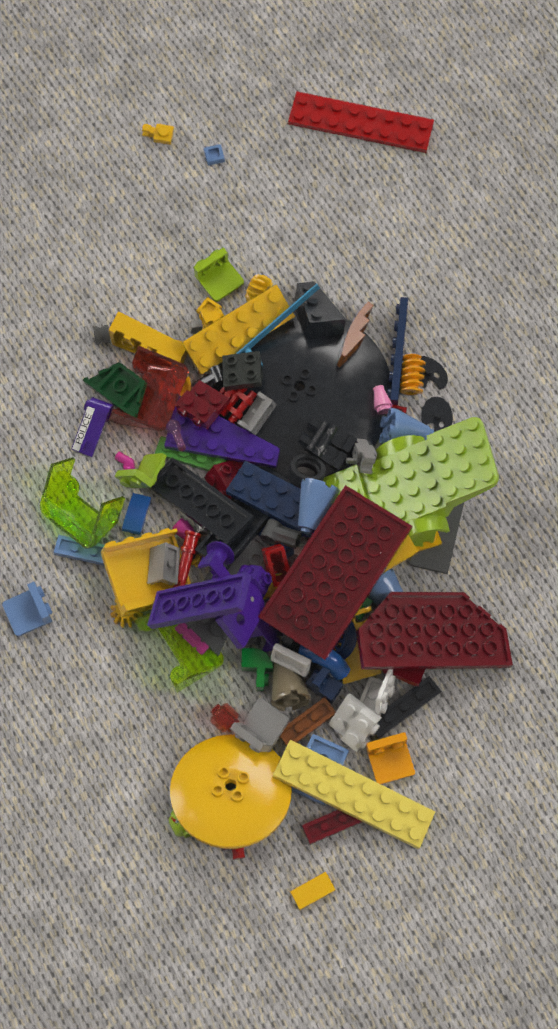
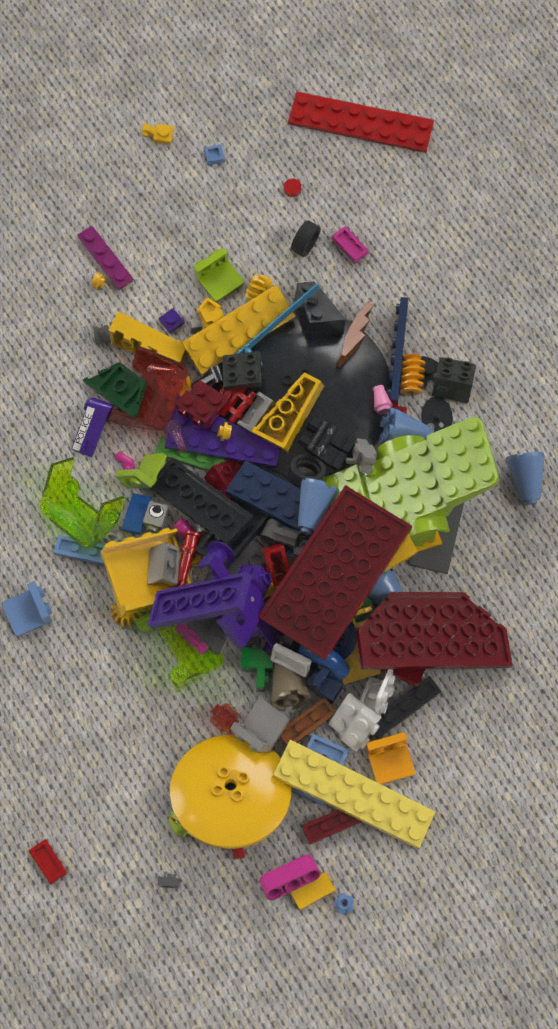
none -> red tile [29,839,68,885]
none -> magenta plate [77,226,134,290]
none -> yellow plate [91,273,106,290]
none -> light grey brick [143,501,169,533]
none -> dark purple plate [158,308,185,334]
none -> dark grey plate [158,873,180,889]
none -> yellow plate [217,422,232,441]
none -> yellow wedge [251,373,324,452]
none -> dark pink beam [259,855,321,900]
none -> red tile [284,178,302,197]
none -> black tyre [291,220,321,257]
none -> dark pink plate [331,226,369,264]
none -> medium blue plate [334,893,354,914]
none -> pearl dark grey bracket [432,357,476,403]
none -> medium blue cone [506,452,545,505]

